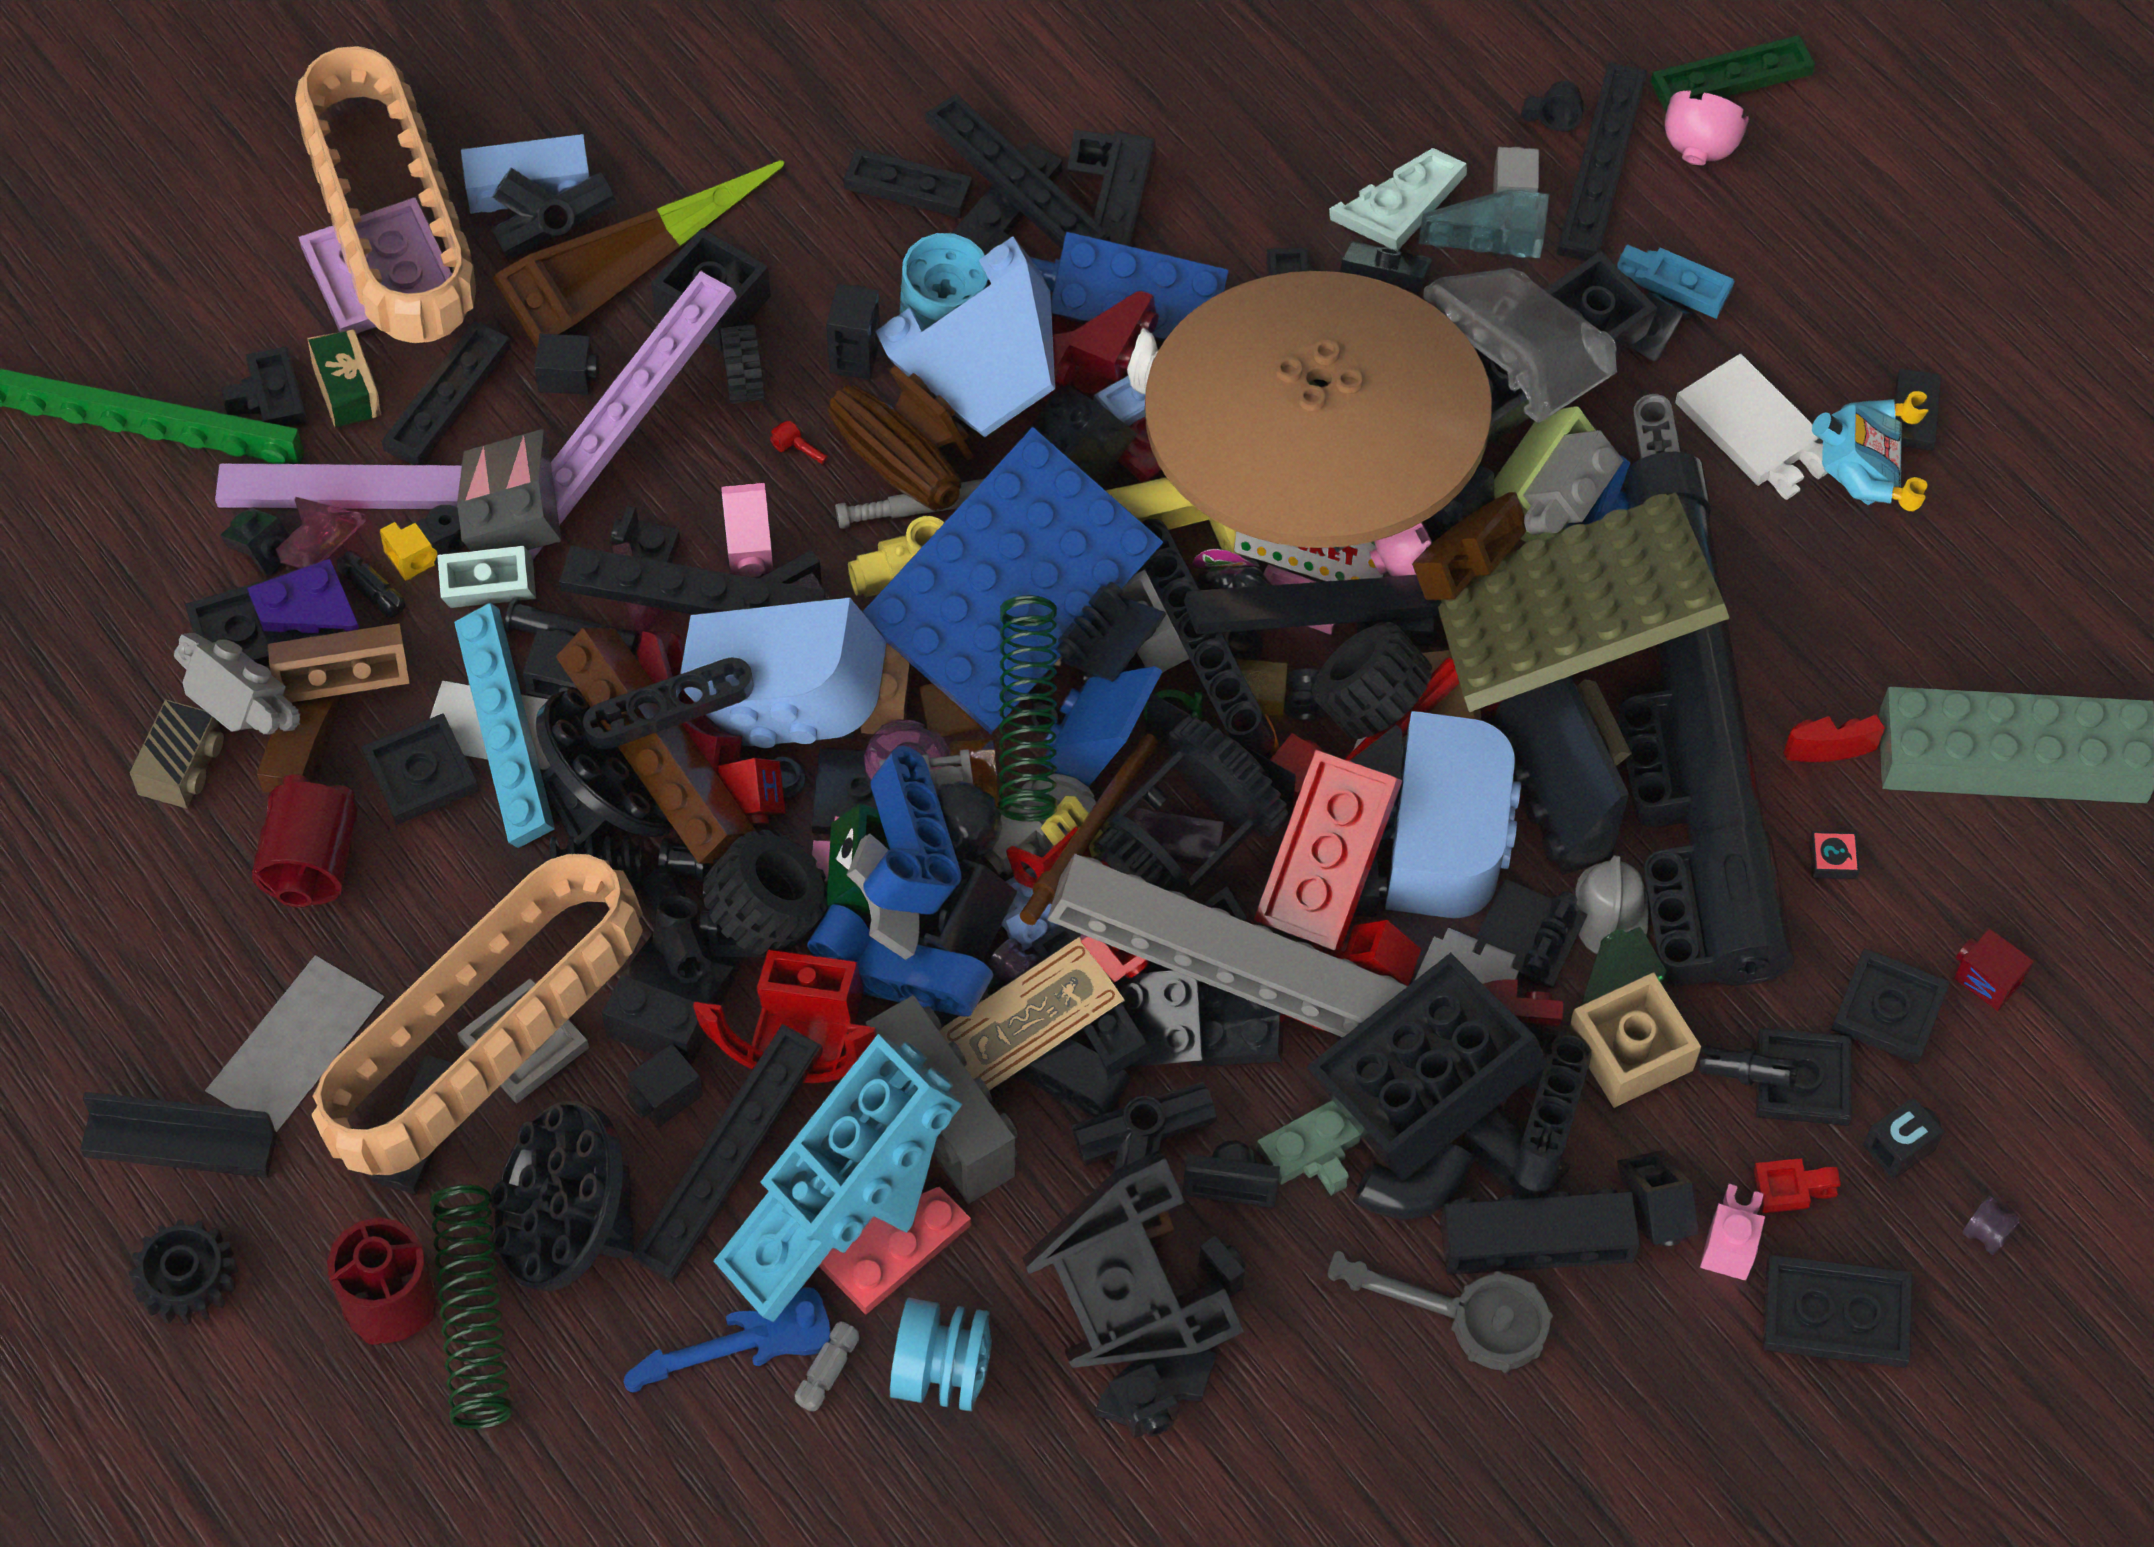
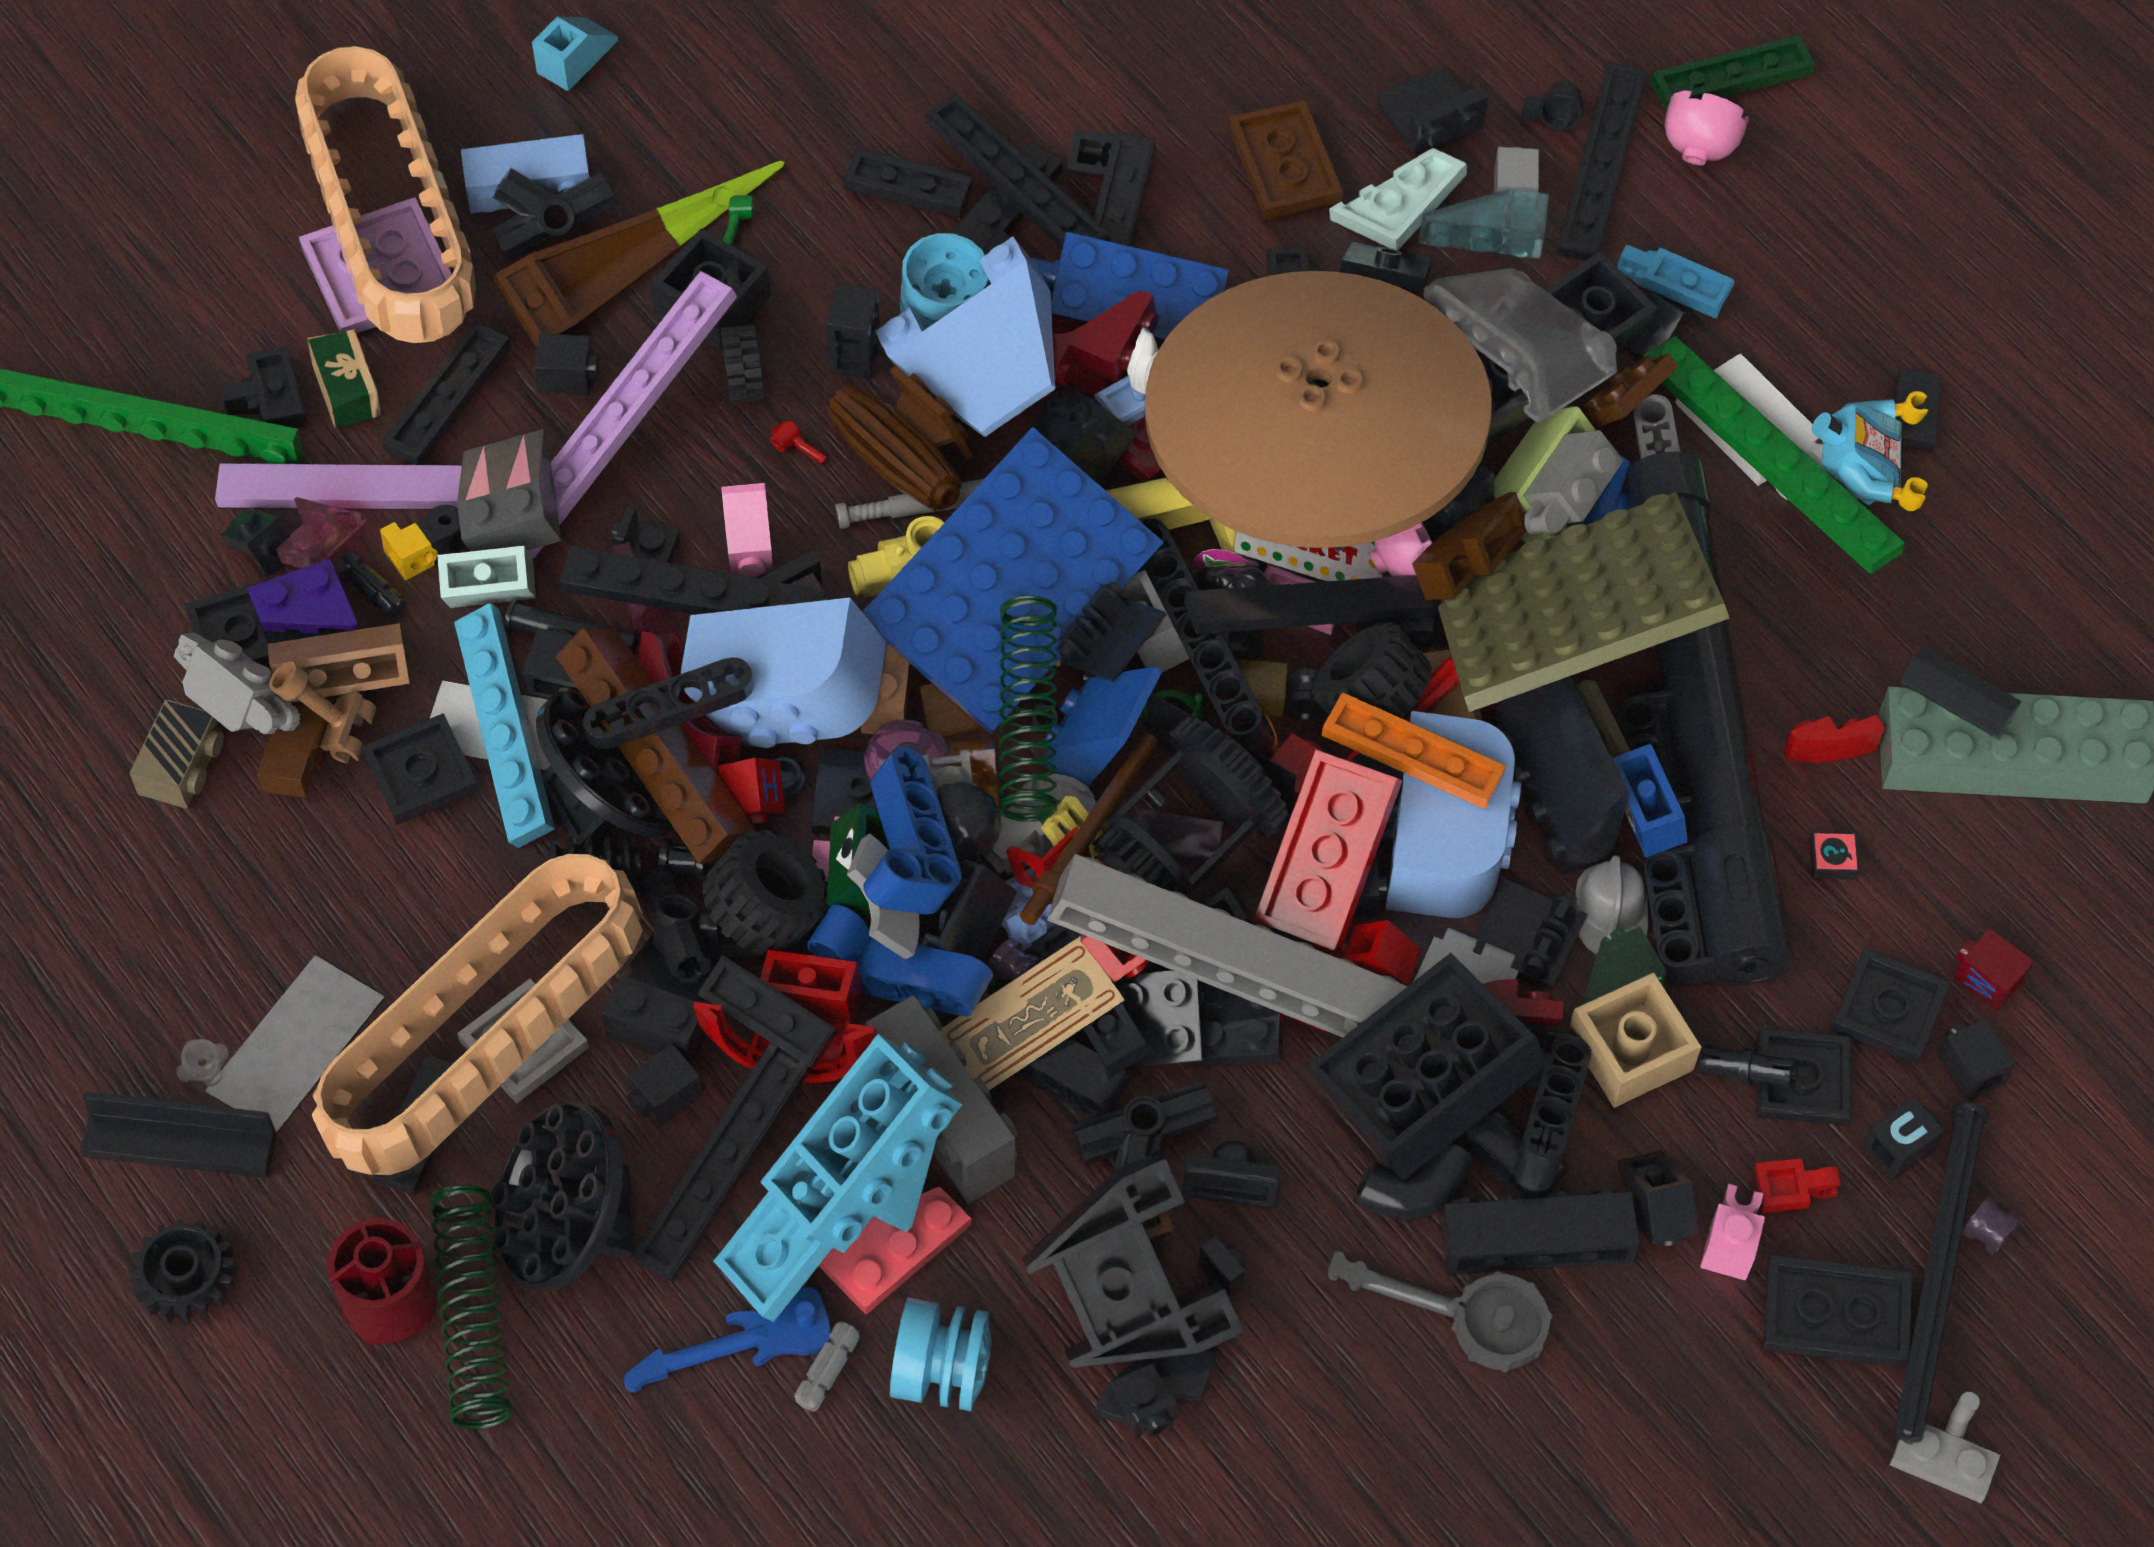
dark red cylinder [252,774,358,907] -> none
sand green hinge [1257,1100,1361,1195] -> none
none -> clear plate [176,1039,229,1086]
none -> medium nougat bar [269,661,377,764]
none -> medium azure slope [532,17,618,91]
none -> black tile [697,955,839,1070]
none -> green hand [723,195,753,245]
none -> reddish brown plate [1228,100,1343,220]
none -> orange plate [1322,692,1506,810]
none -> black bracket [1377,68,1489,156]
none -> reddish brown plate [1581,353,1679,429]
none -> blue brick [1612,743,1687,858]
none -> green plate [1643,336,1905,575]
none -> light grey plate [1890,1392,2000,1504]
none -> black axle [1894,1102,1990,1445]
none -> black piece [1900,645,2022,740]
none -> black brick [1938,1019,2016,1101]

